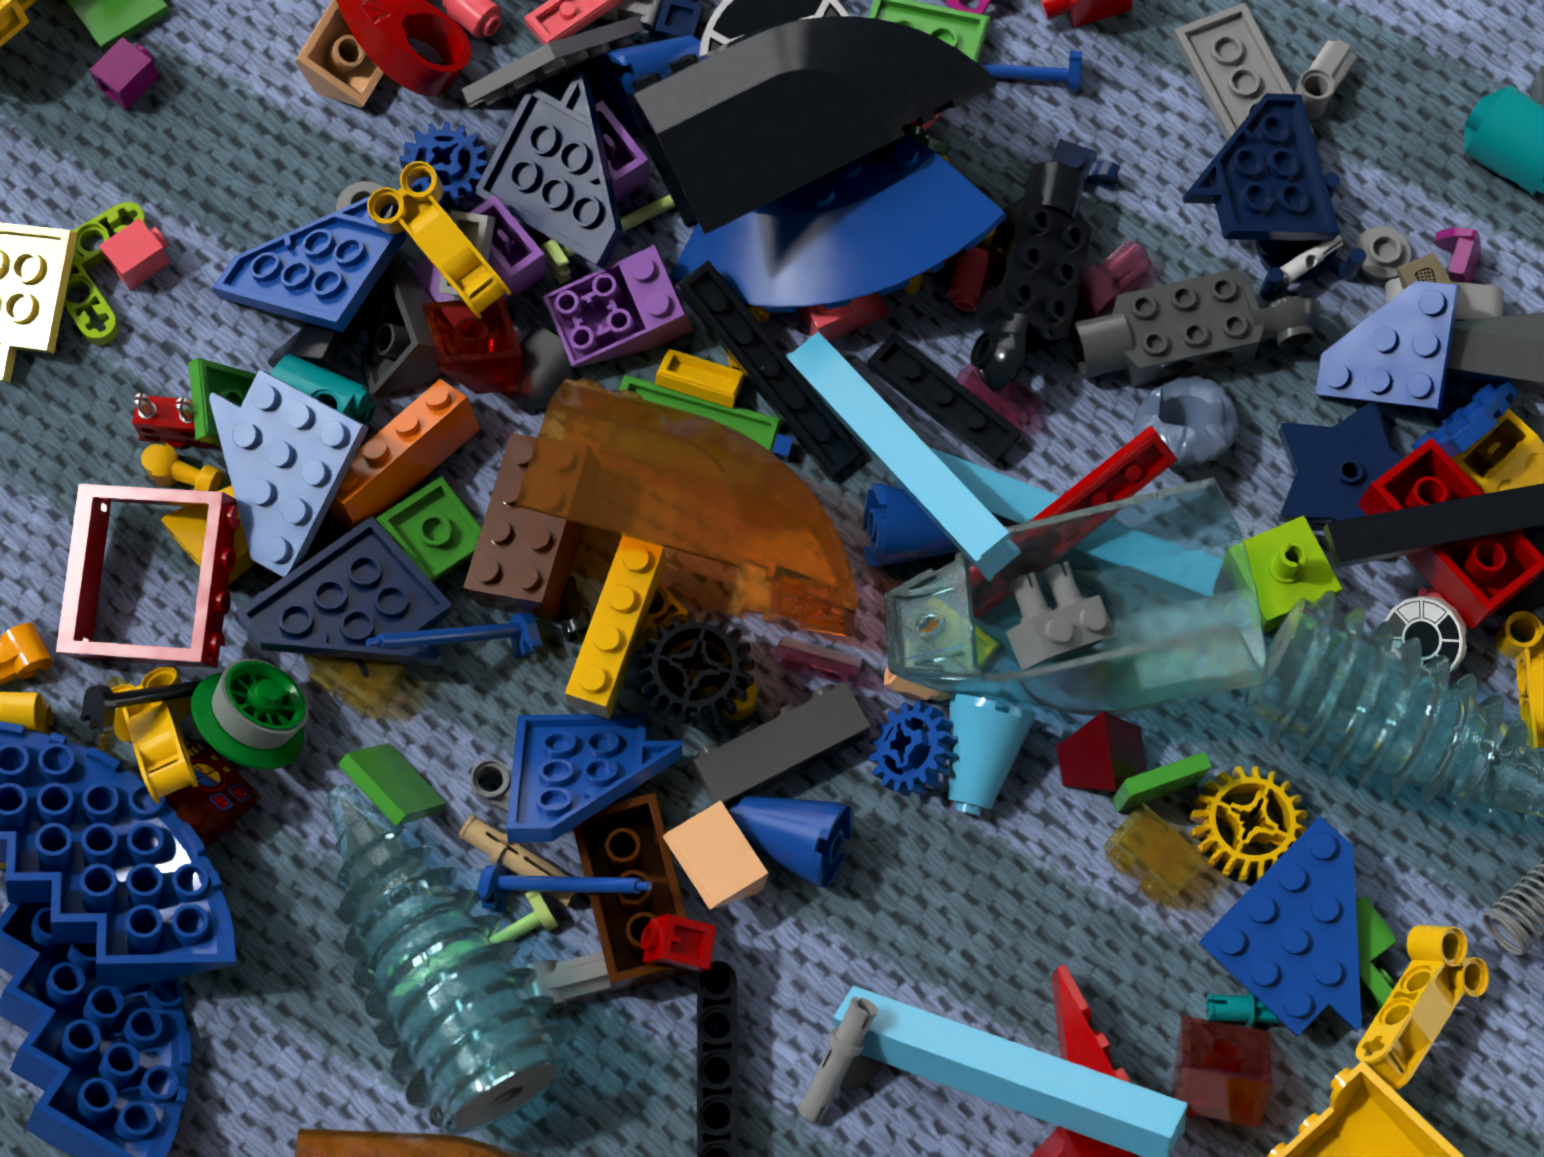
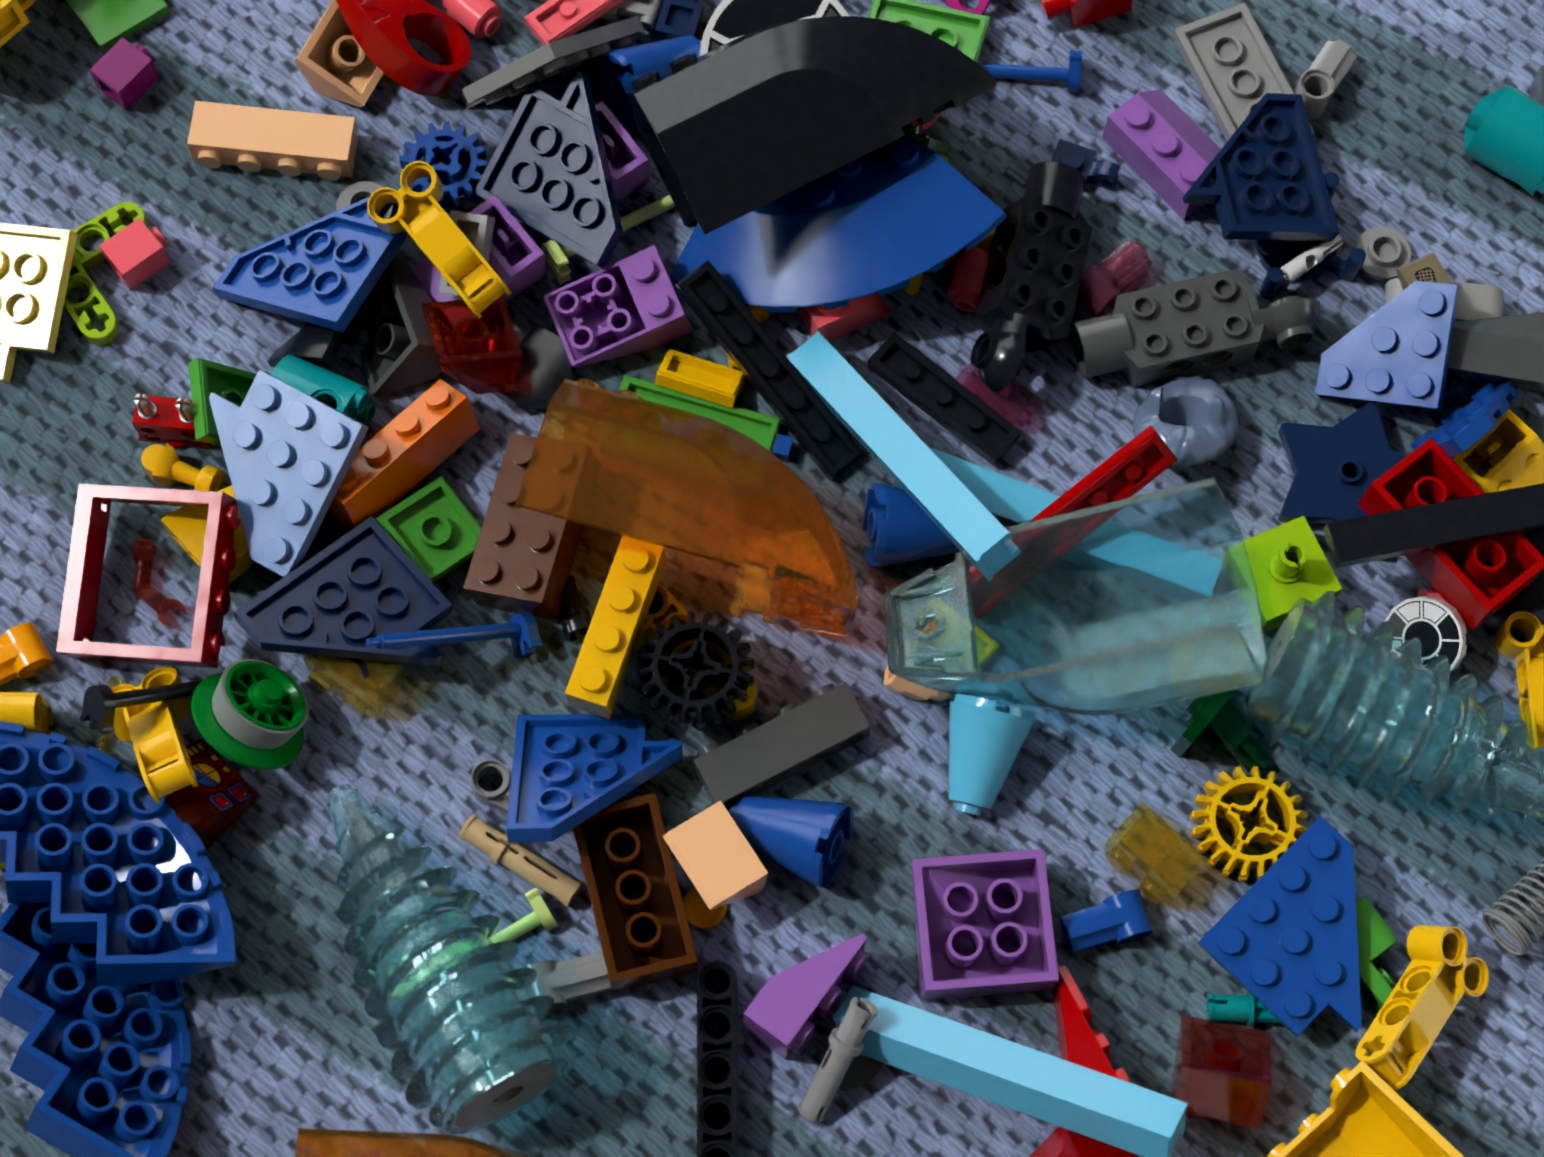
bright green tile [338,743,447,826] -> none
blue piece [474,865,652,913] -> none
red bracket [641,914,716,972] -> none
clear pink slope [775,636,864,688] -> none
blue gear [869,701,958,797] -> none
light grey brick [1006,561,1115,671] -> none
dark red slope [1055,710,1146,791] -> none
bright green tile [1112,752,1212,813] -> none
magenta tile [1433,228,1481,283] -> none
none -> clear red arm [133,539,188,629]
none -> light nougat brick [187,101,360,181]
none -> light orange piece [683,887,726,929]
none -> medium lavender slope [743,934,868,1060]
none -> medium lavender slope [912,849,1059,1000]
none -> blue piece [1059,889,1154,955]
none -> medium lavender slope [1102,89,1221,220]
none -> dark green piece [1170,672,1269,773]

